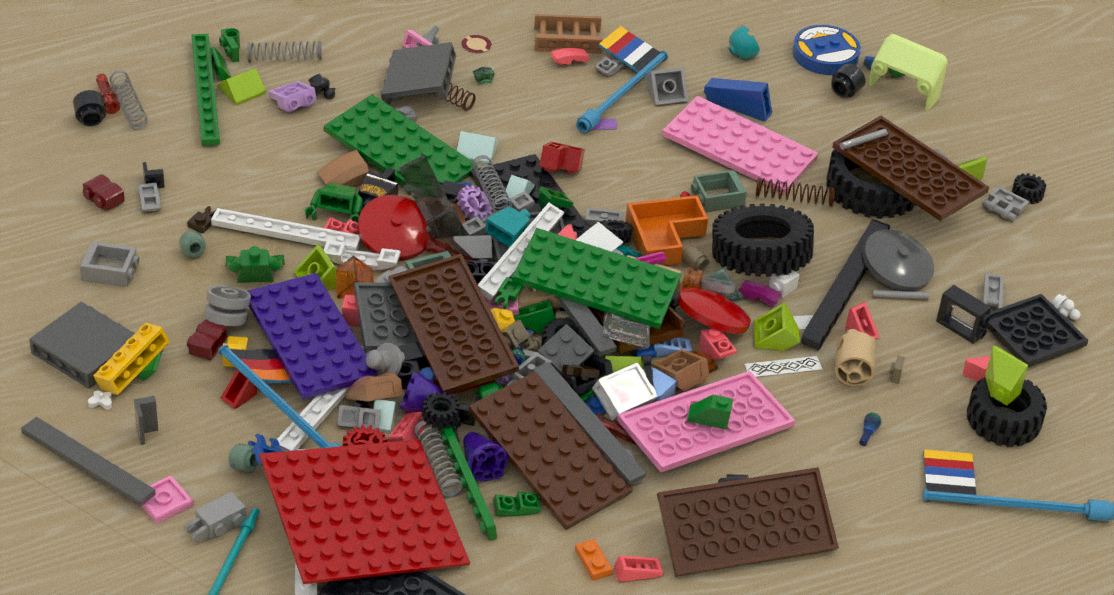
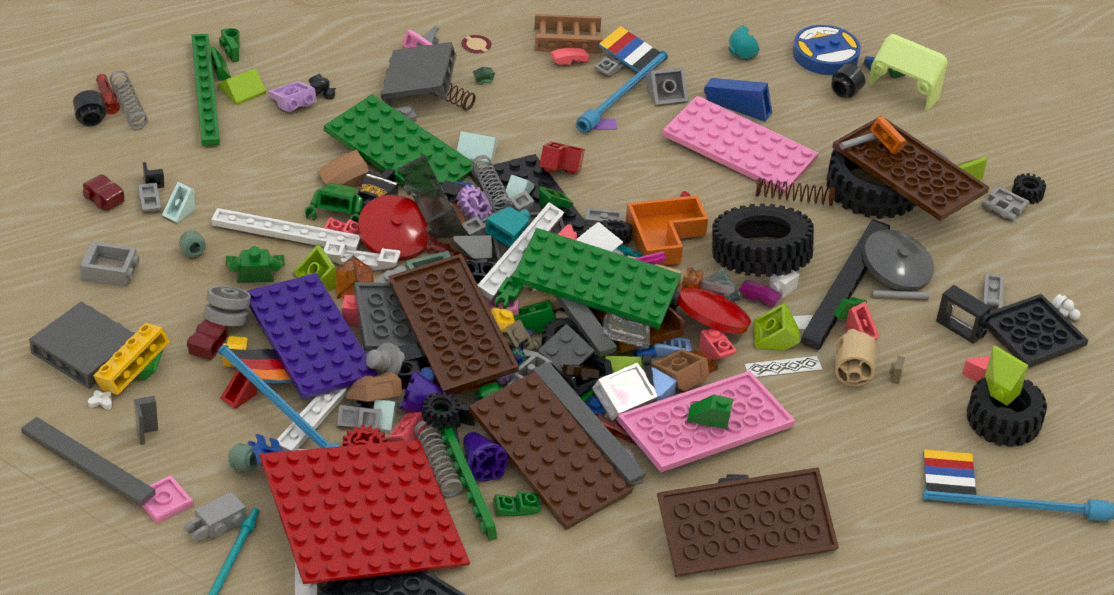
dark brown plate [187,206,216,234] -> none
light grey piece [247,41,322,61] -> none
orange plate [575,539,613,581] -> none
coral slope [614,556,663,582] -> none
dark tan brick [681,246,709,272] -> none
sand green window [691,170,747,212] -> none
clear blue piece [859,412,882,446] -> none
none -> light aqua slope [162,182,195,223]
none -> green slope [834,297,867,319]
none -> orange brick [870,116,907,154]

